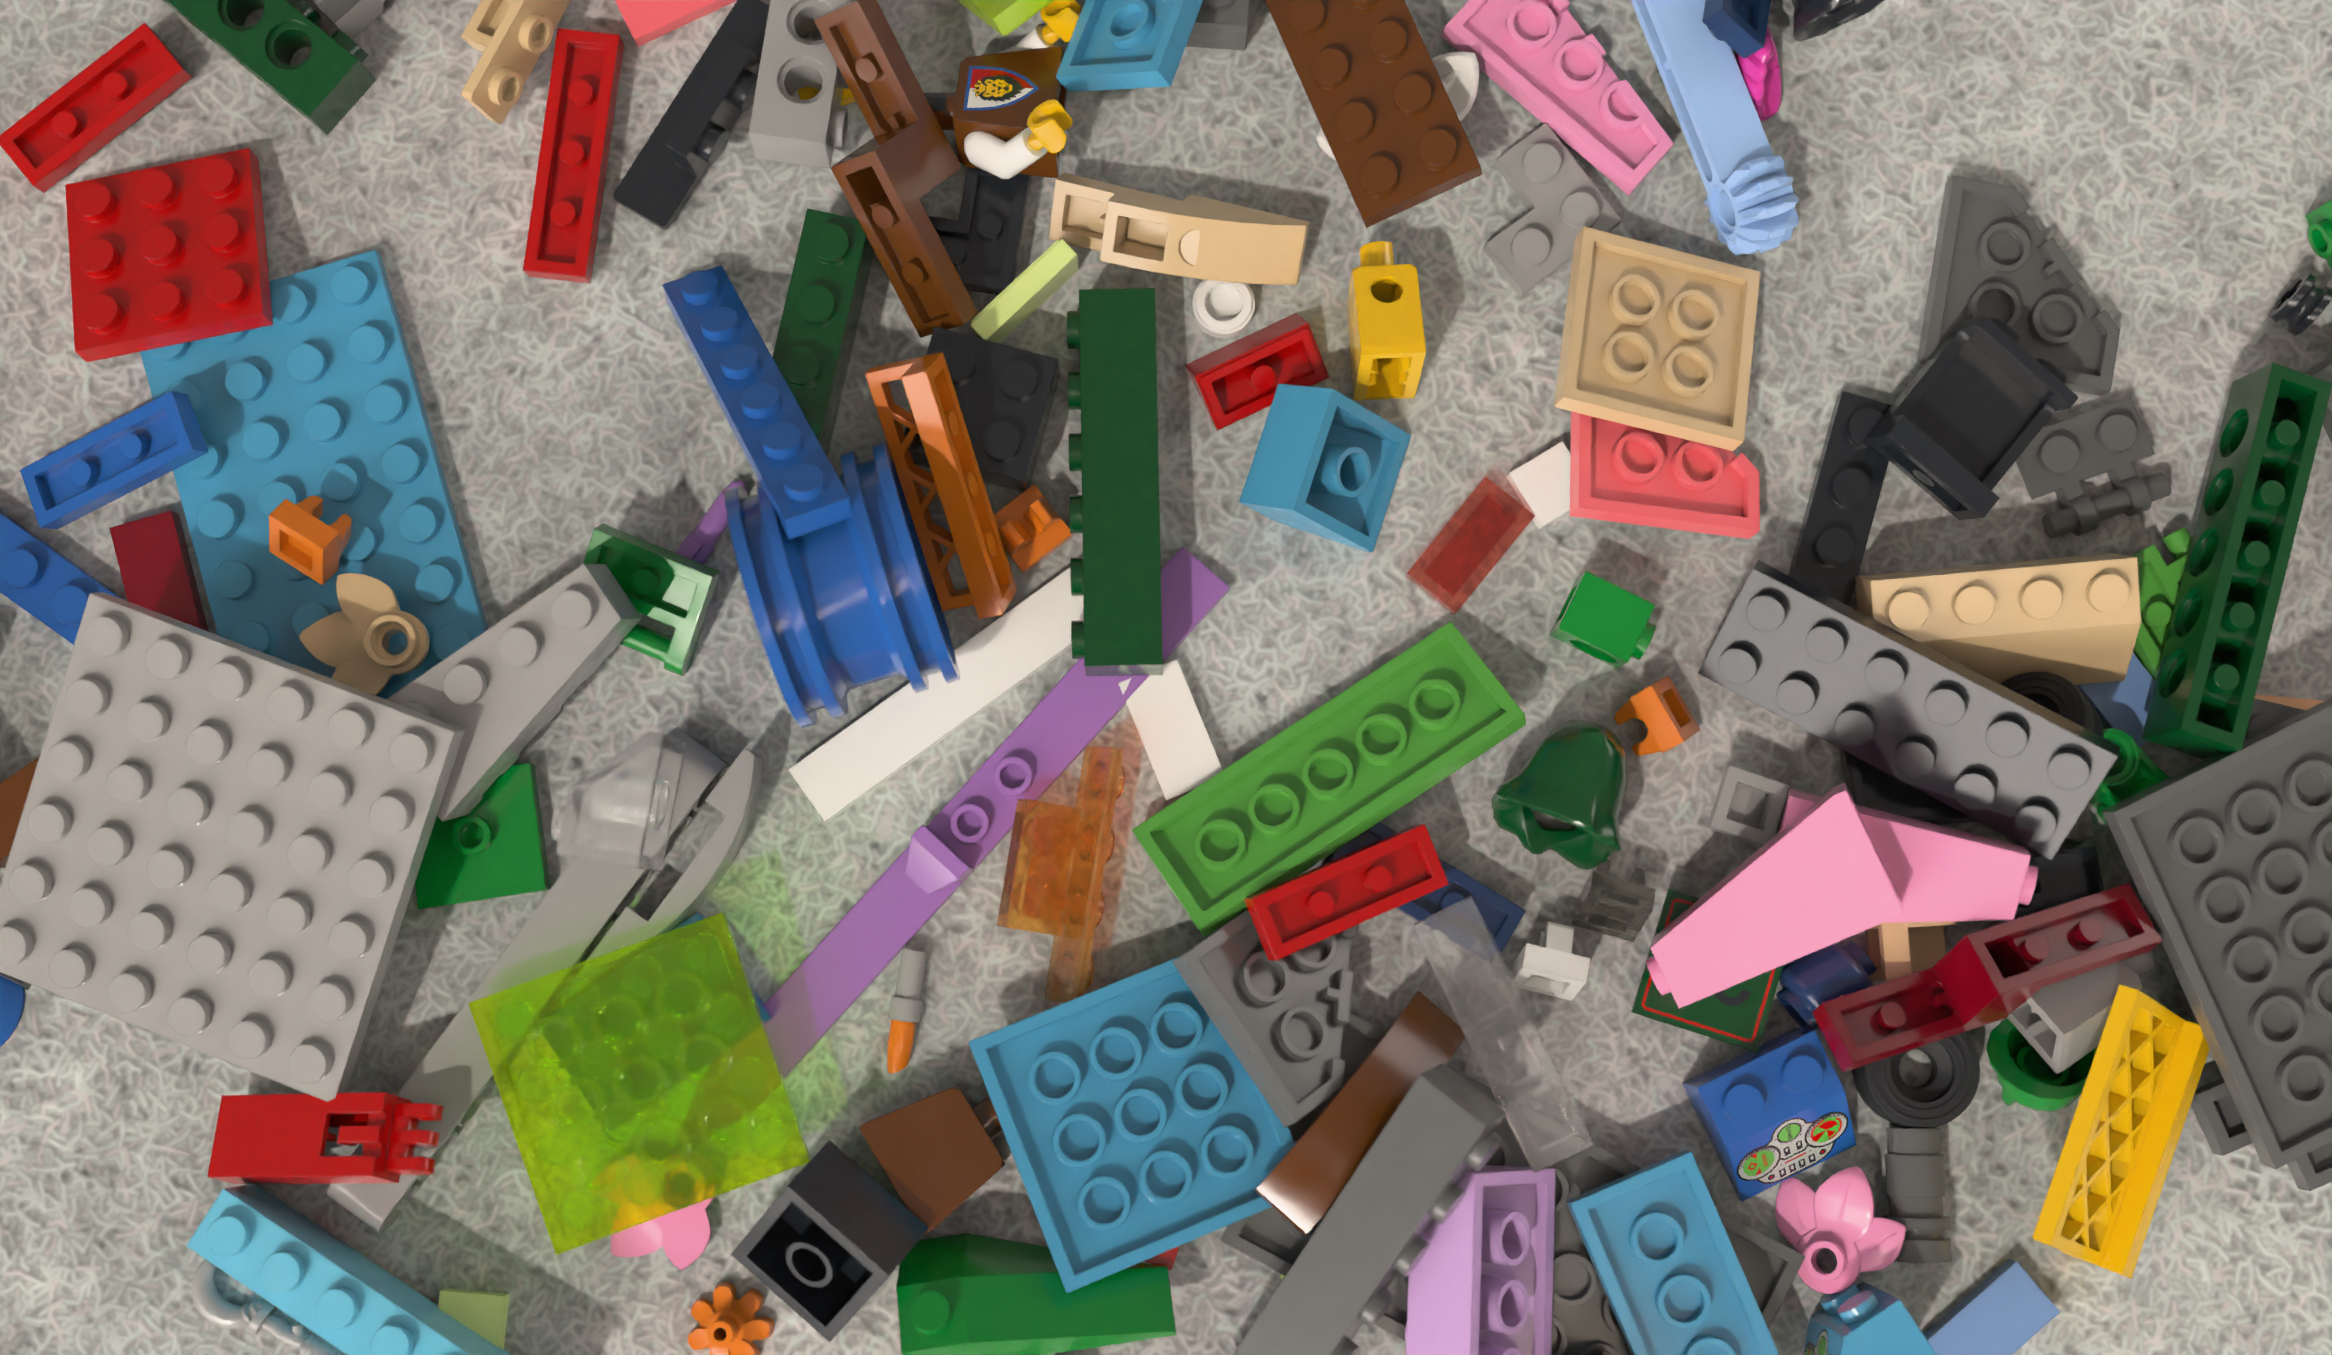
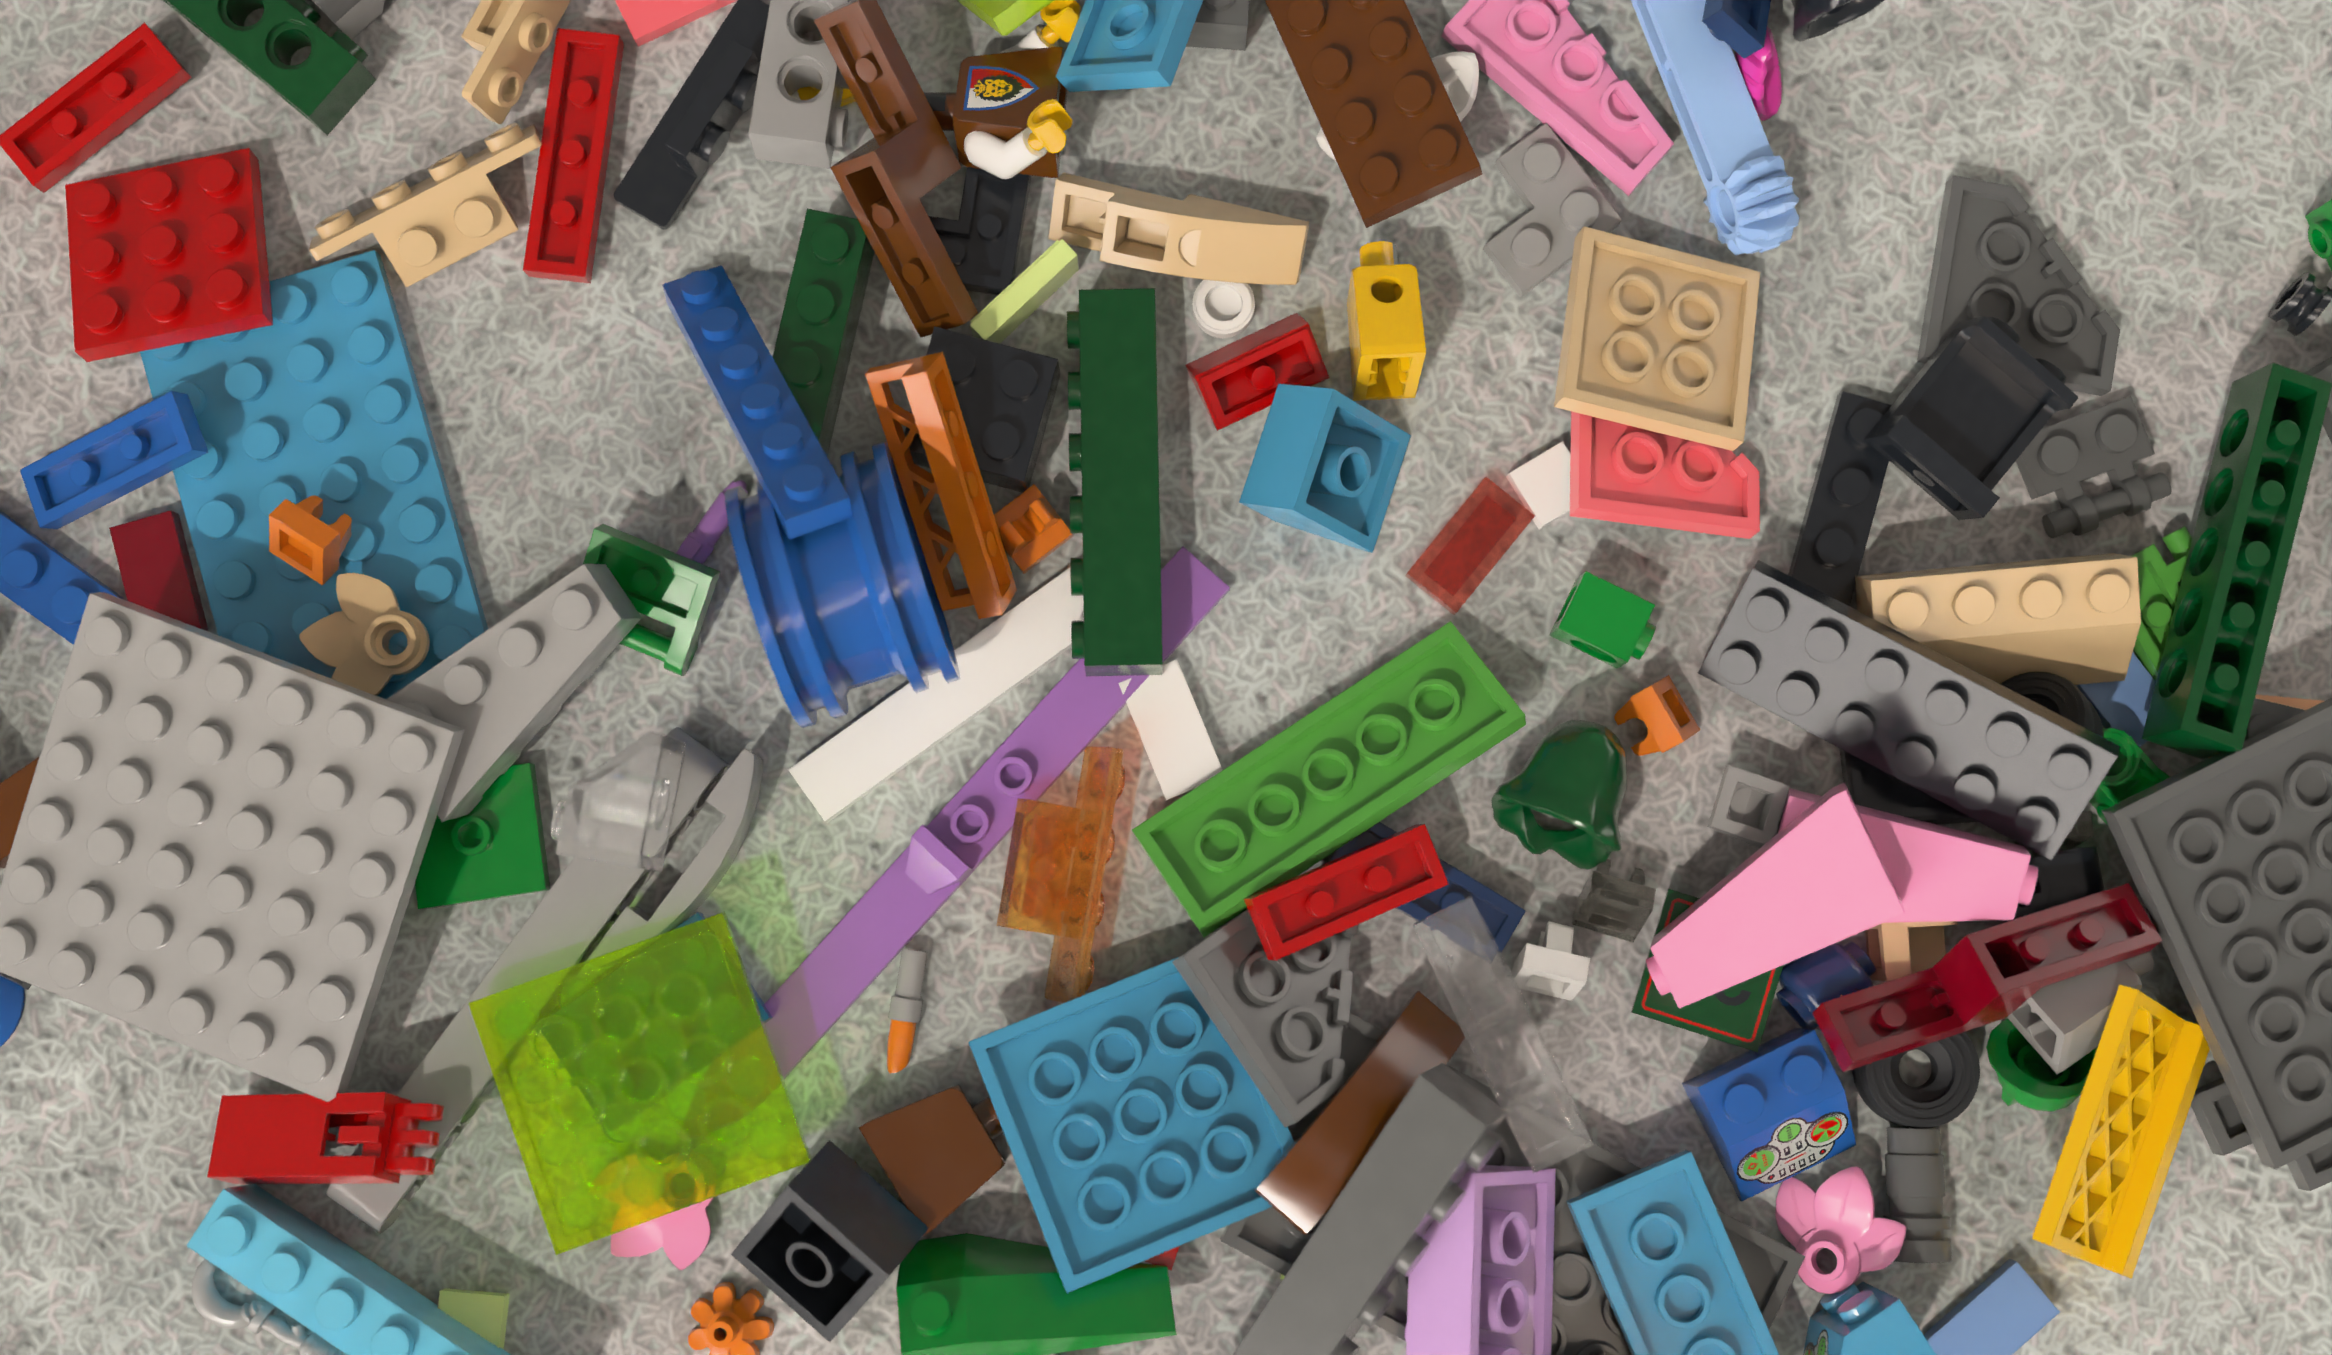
none -> tan bracket [309,123,542,288]

